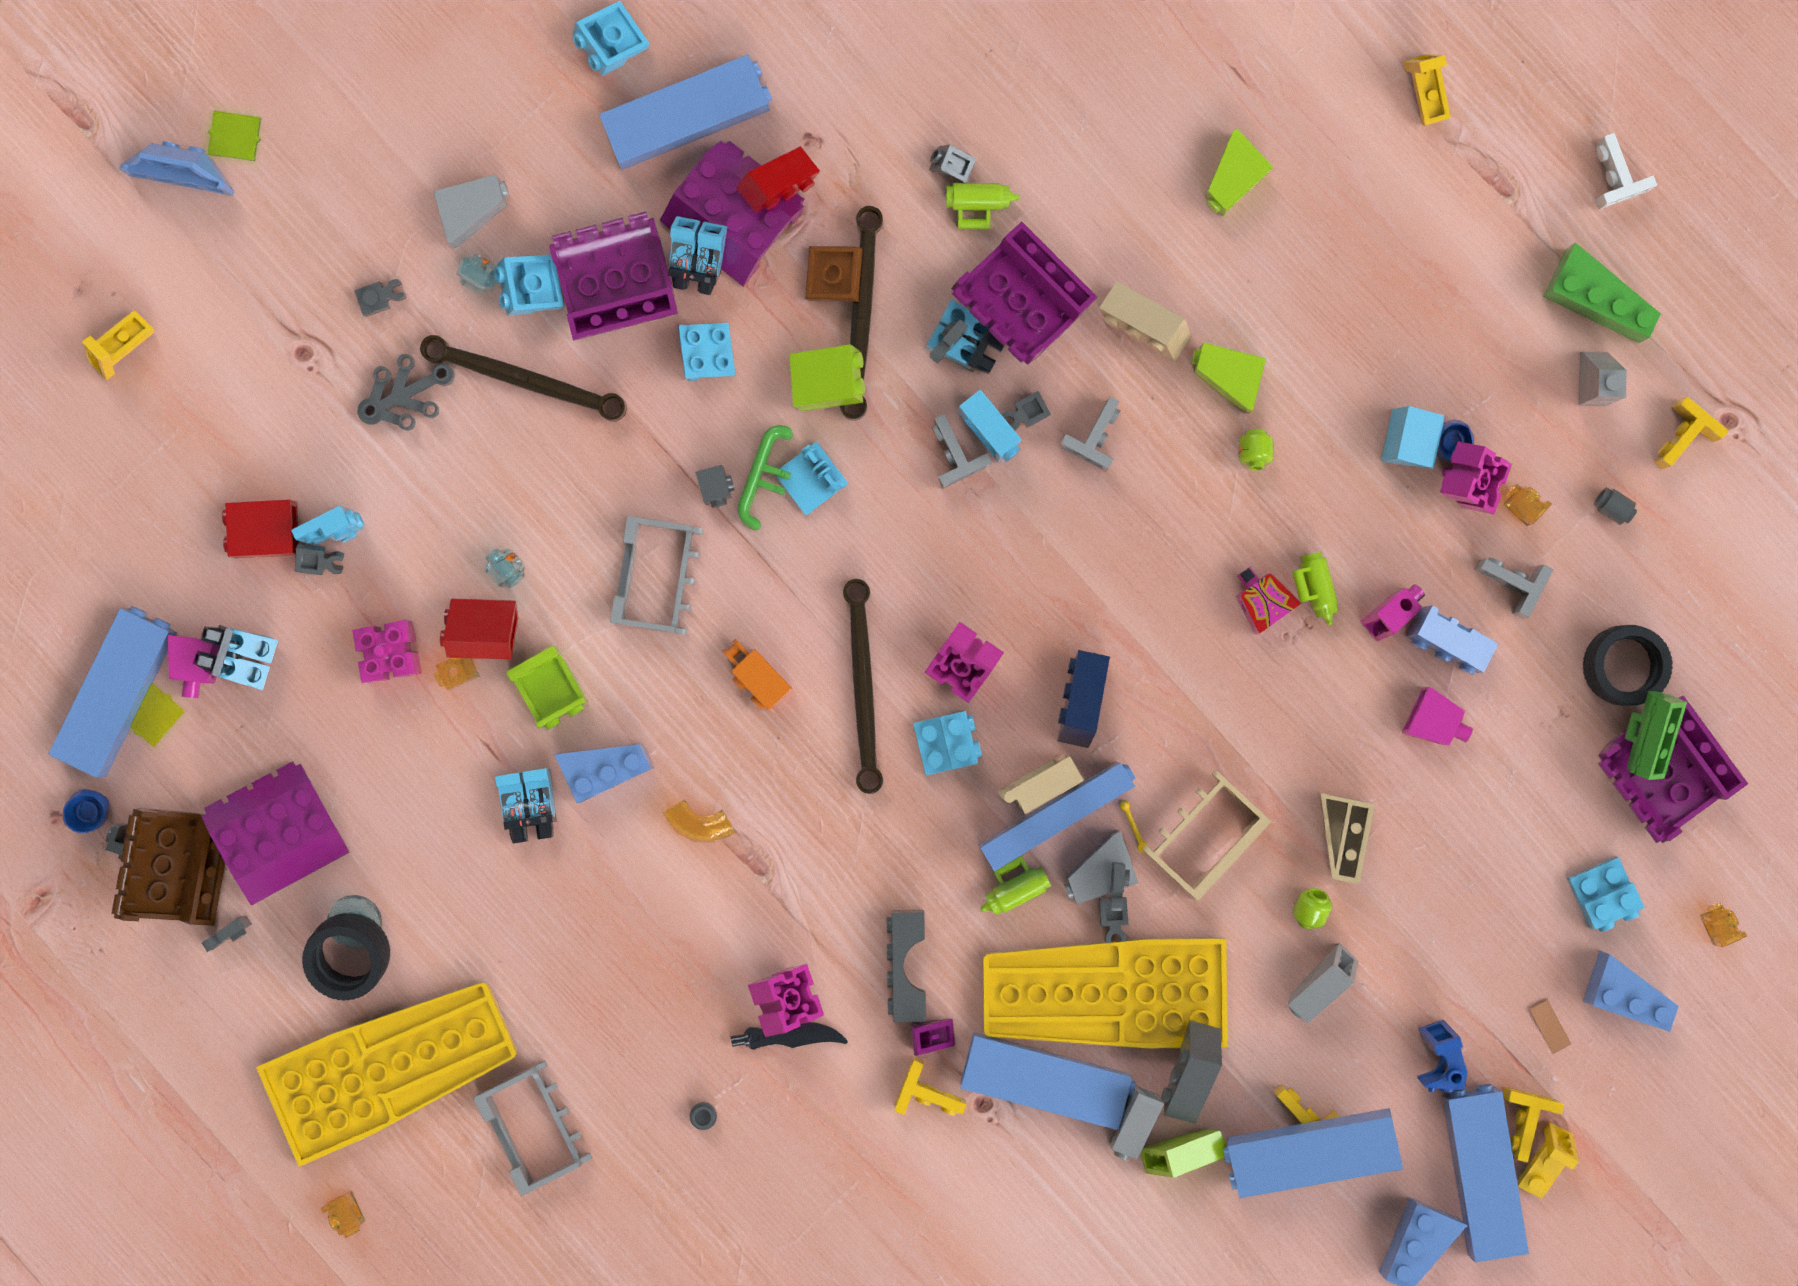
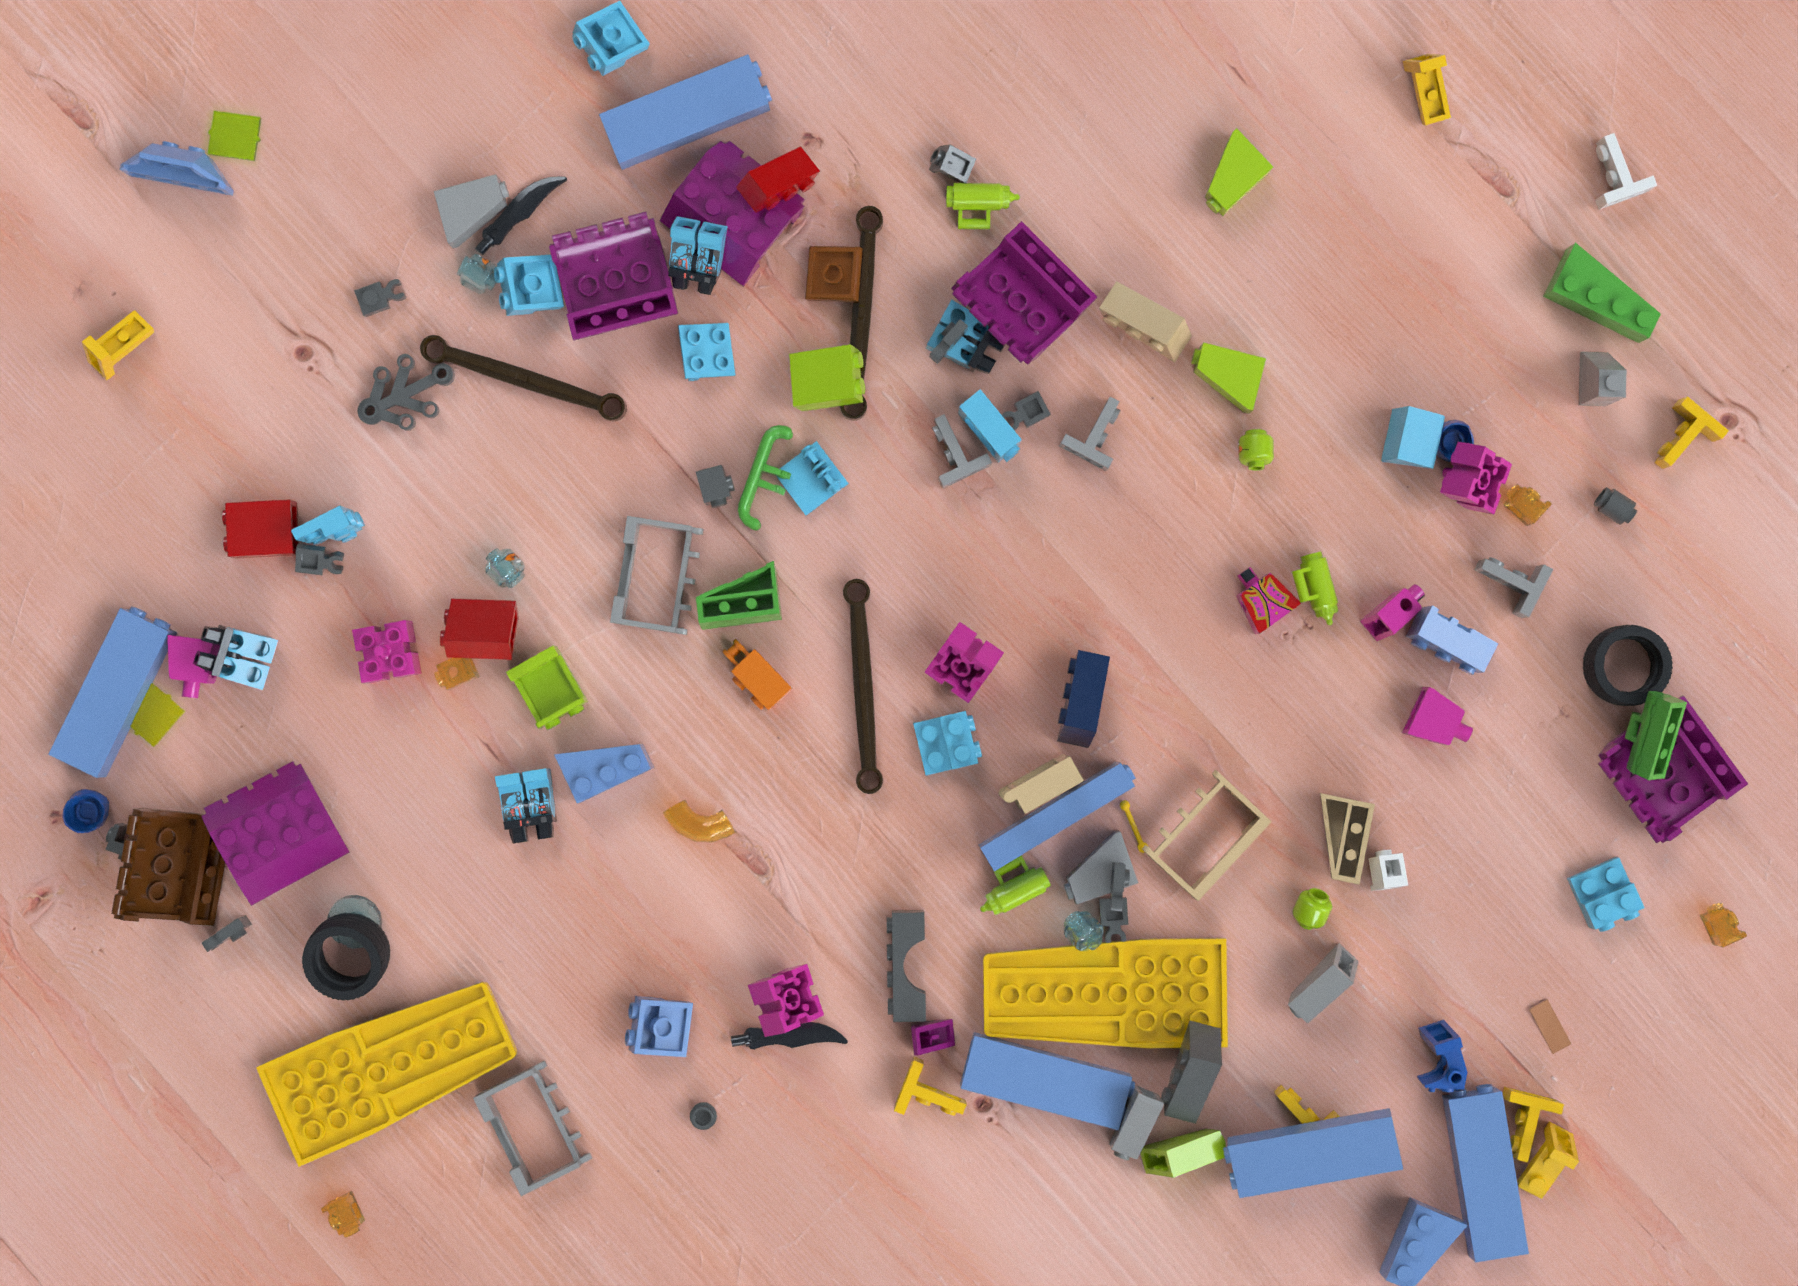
medium blue wedge [1583,950,1679,1032] -> none
none -> black sword [475,176,567,255]
none -> medium blue plate [625,996,693,1057]
none -> bright green wedge [696,561,782,630]
none -> clear light blue head [1063,911,1104,952]
none -> white brick [1369,850,1408,891]

